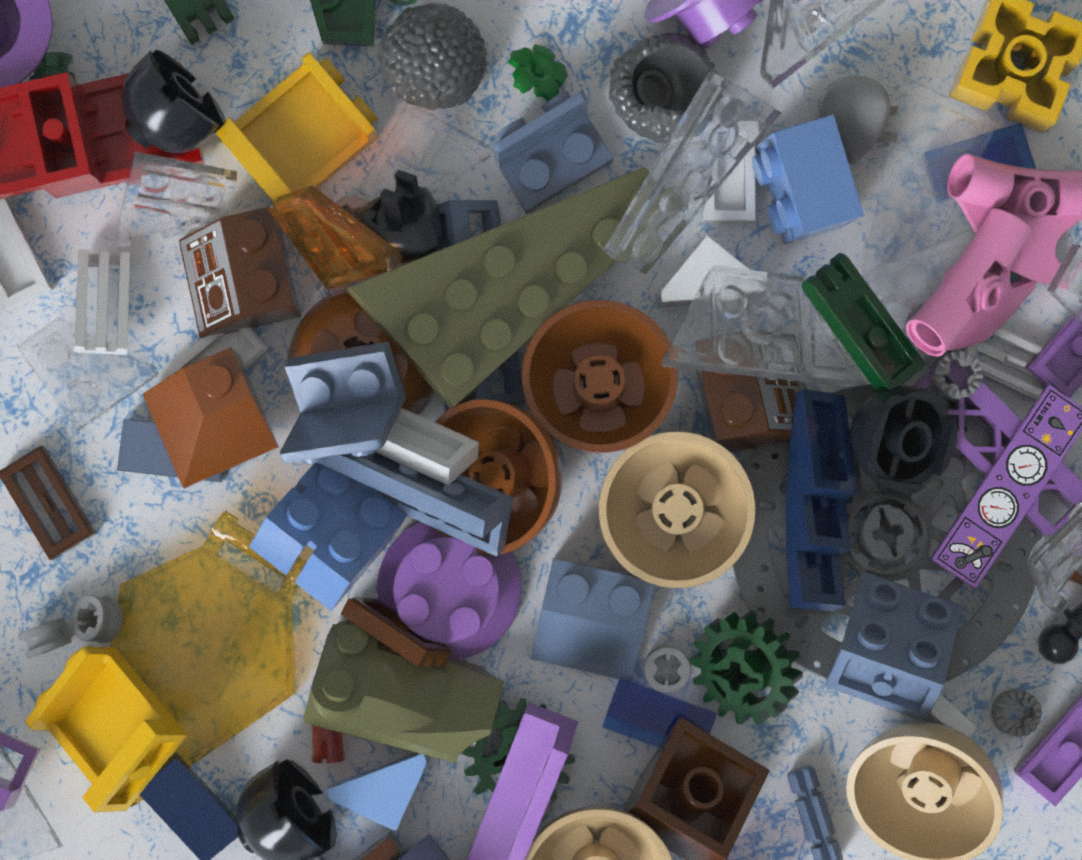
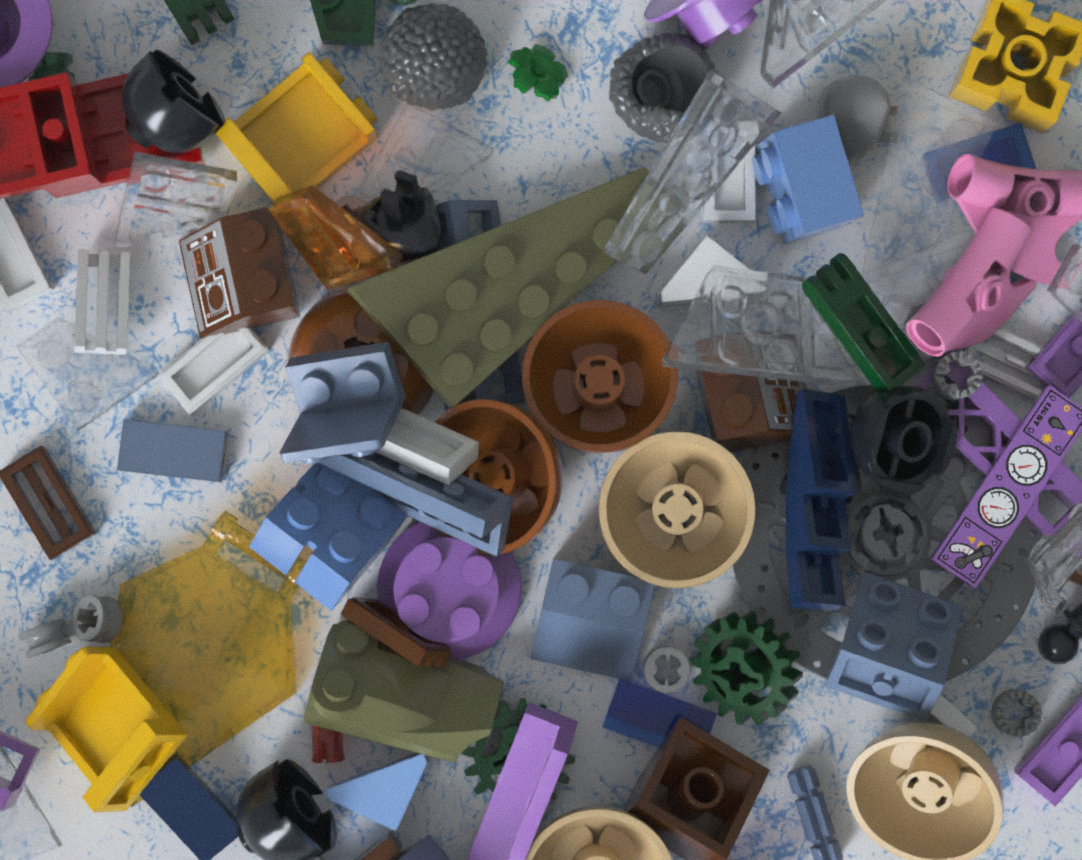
dark orange slope [143,347,279,489] -> none
sand blue bracket [493,91,614,214] -> none

